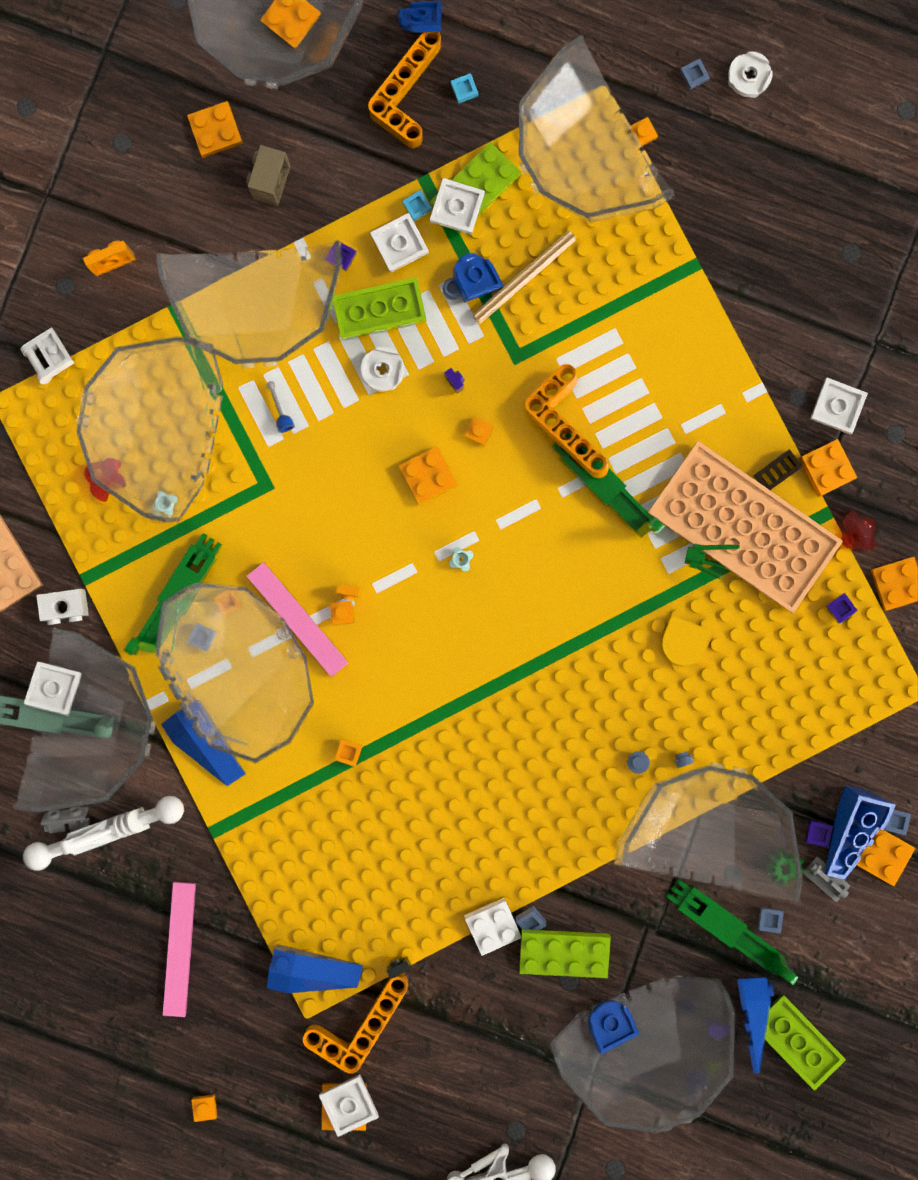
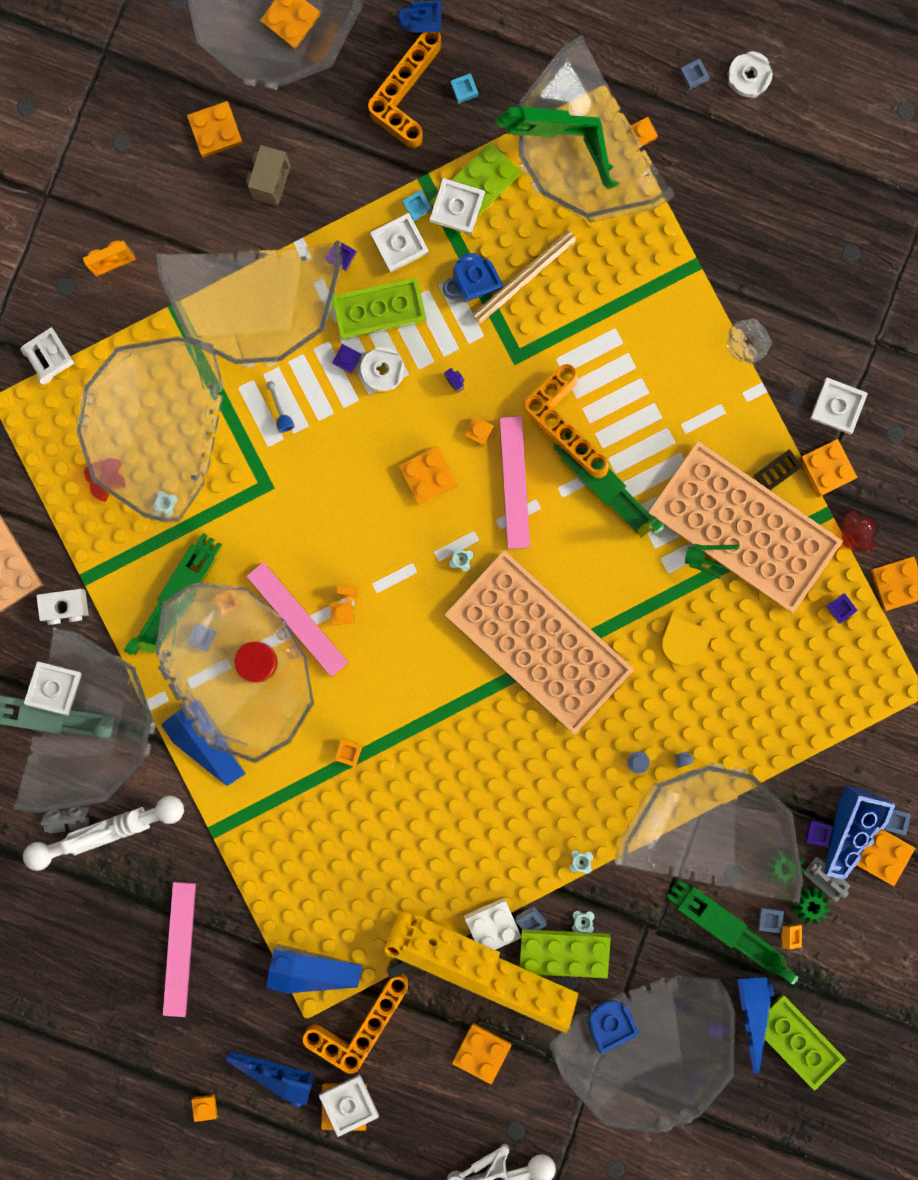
none -> blue wedge [226,1051,315,1106]
none -> red head [234,641,278,683]
none -> dark purple plate [332,344,362,374]
none -> yellow hinge [384,912,579,1033]
none -> light nougat plate [445,550,634,735]
none -> light orange plate [452,1022,512,1085]
none -> green hinge [495,106,619,189]
none -> bright pink tile [500,416,530,549]
none -> light aqua plate [570,850,593,874]
none -> light aqua plate [572,911,594,933]
none -> clear plate [727,318,772,364]
none -> light orange plate [781,924,802,950]
none -> green gear [792,887,831,925]

